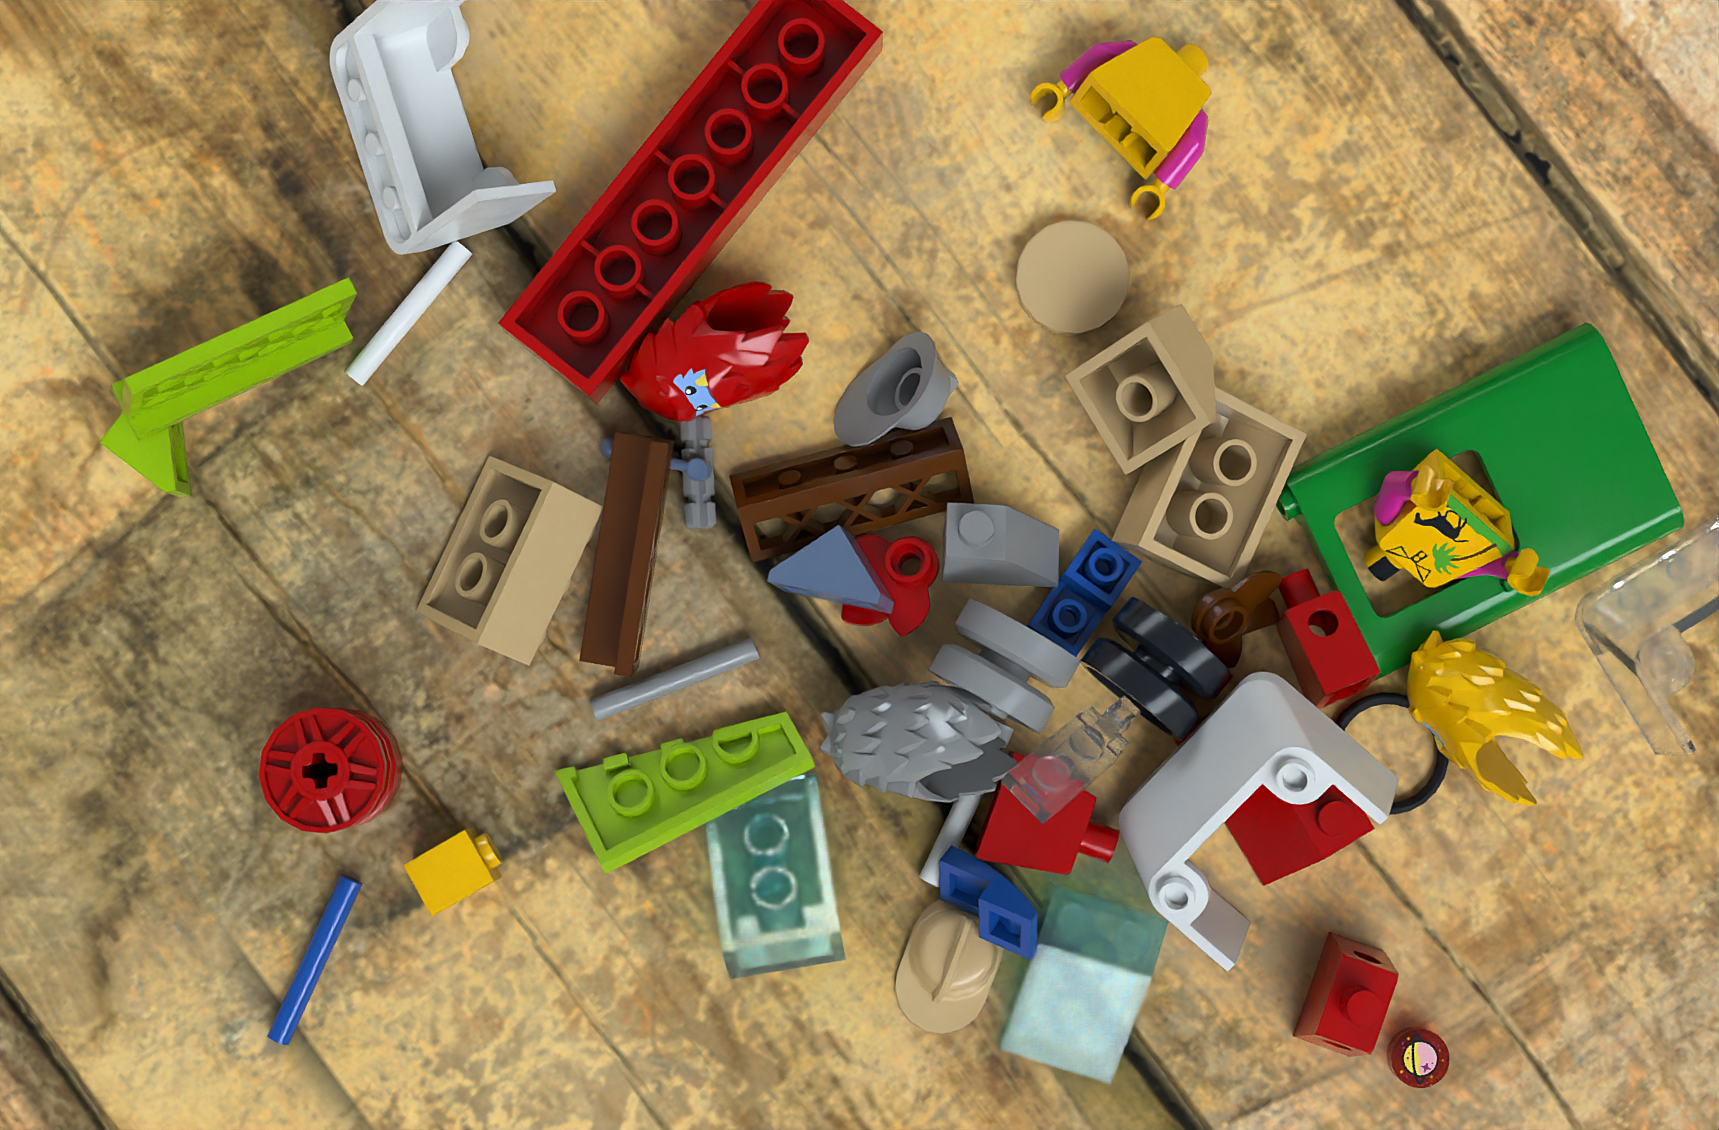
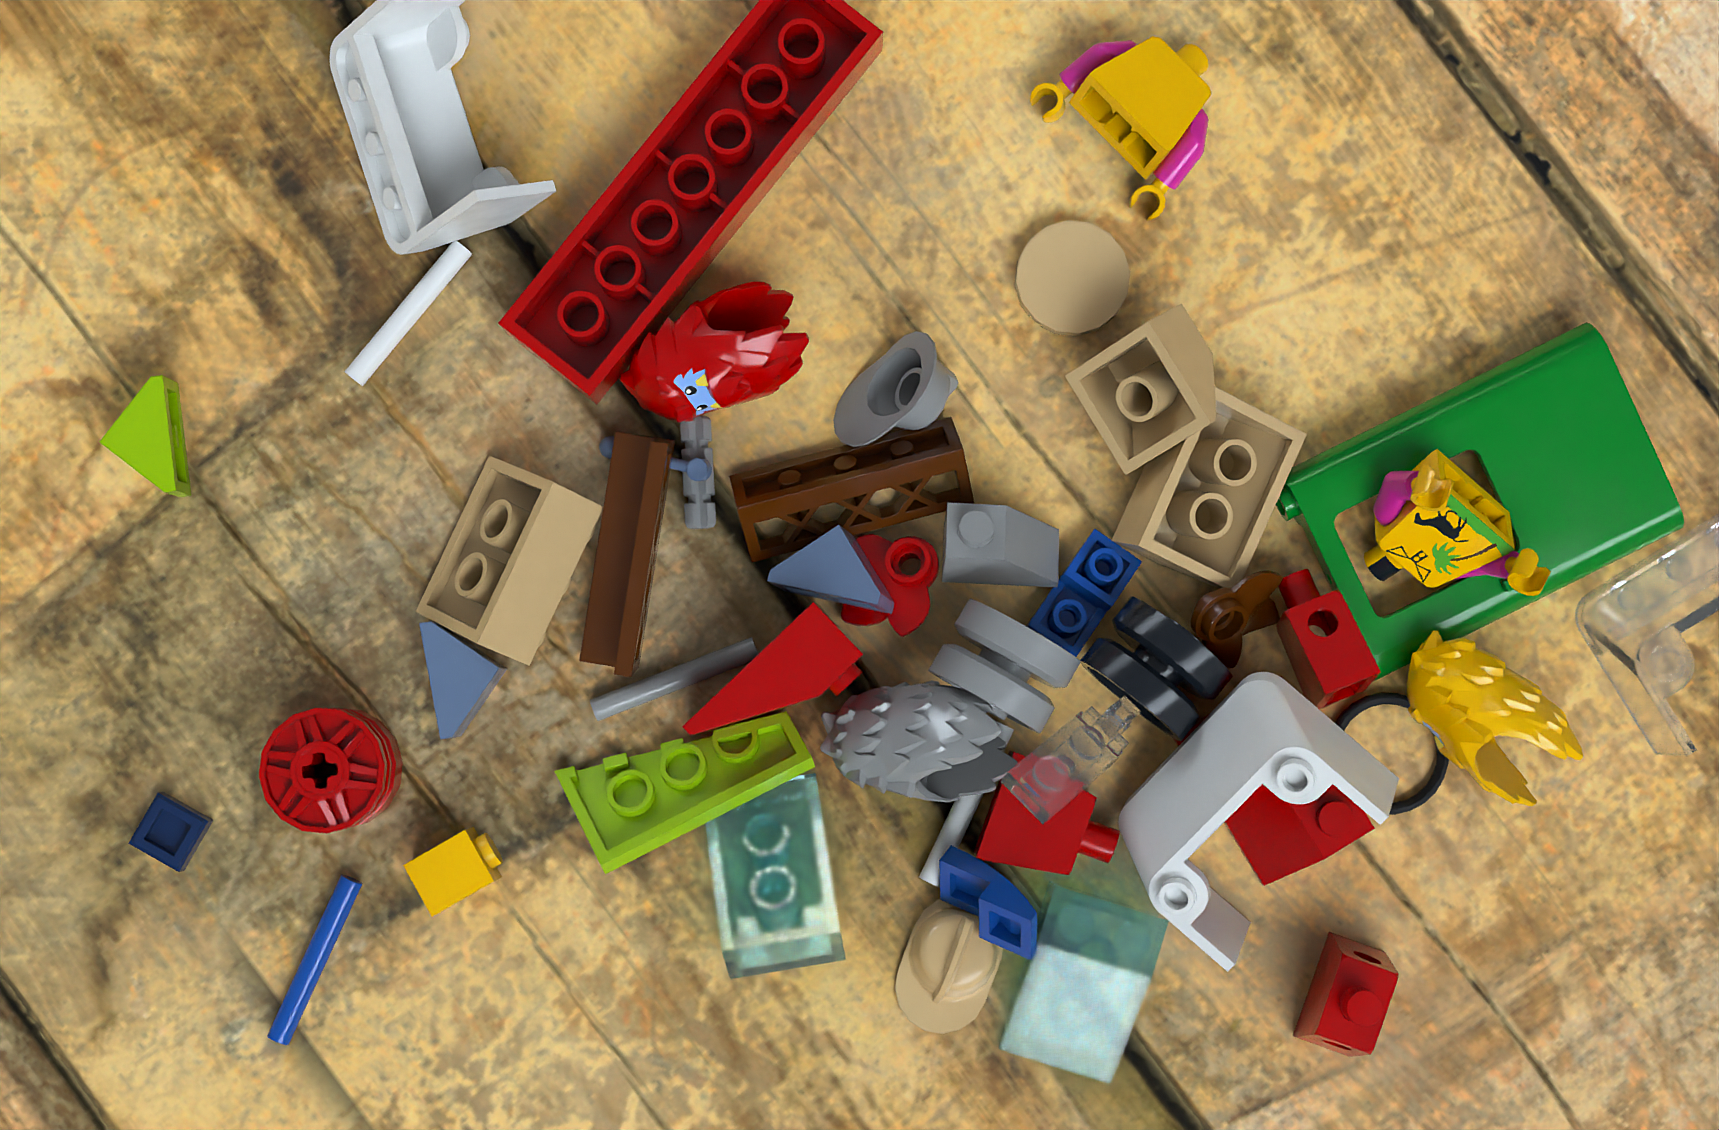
lime fence [111,277,357,441] -> none
clear red tile [1387,1026,1450,1088] -> none
none -> dark blue tile [128,792,213,872]
none -> sand blue slope [419,621,507,739]
none -> red slope [682,602,863,735]

